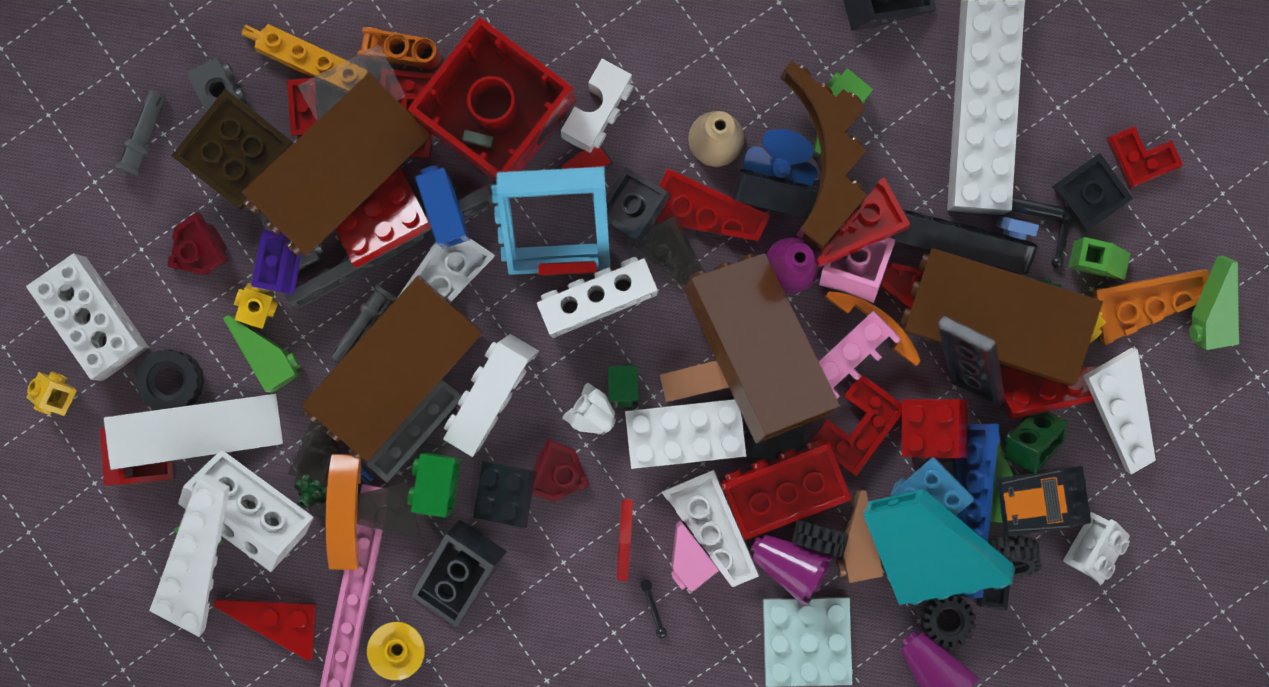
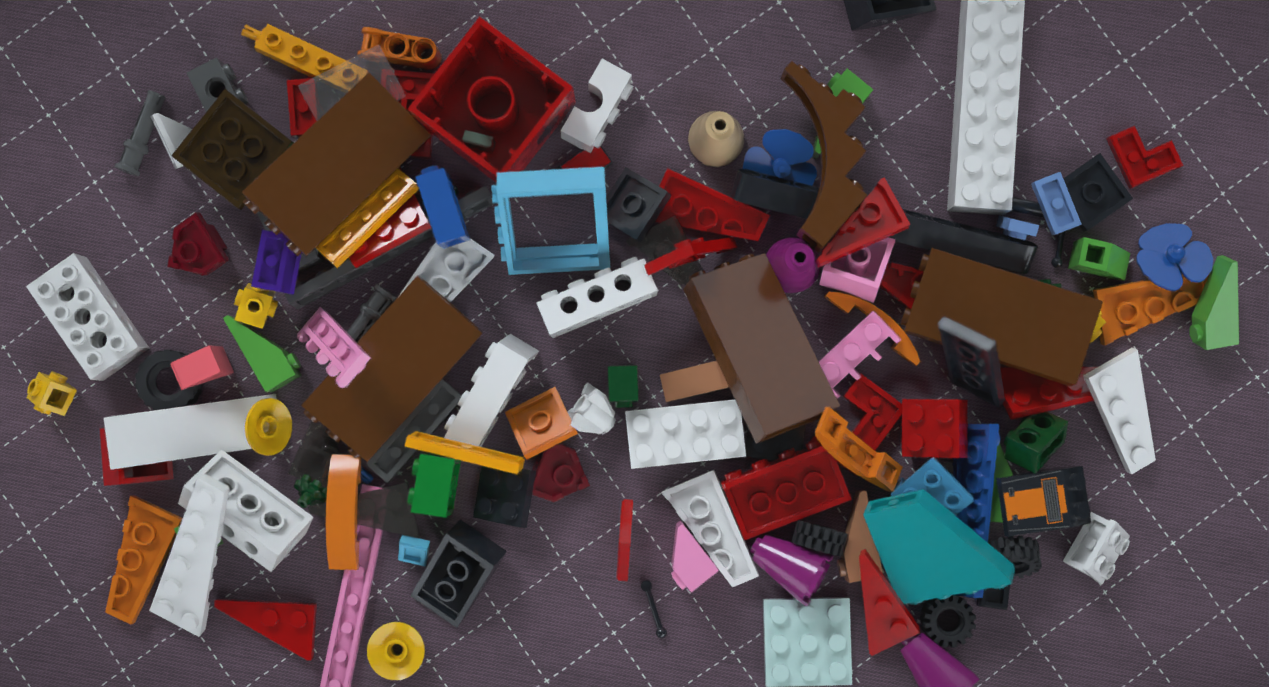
red tile [538,261,597,276] -> none
none -> orange wing [105,495,183,625]
none -> white slope [151,113,192,169]
none -> coral slope [170,345,234,390]
none -> yellow dish [245,398,292,456]
none -> bright pink hinge [297,307,371,388]
none -> light orange tile [316,168,419,268]
none -> medium azure tile [398,535,430,566]
none -> light orange tile [405,431,525,474]
none -> orange tile [505,387,578,460]
none -> red wing [644,237,737,275]
none -> orange slope [815,407,903,492]
none -> red wing [859,549,920,656]
none -> medium blue plate [1031,172,1082,236]
none -> blue piece [1136,223,1213,291]

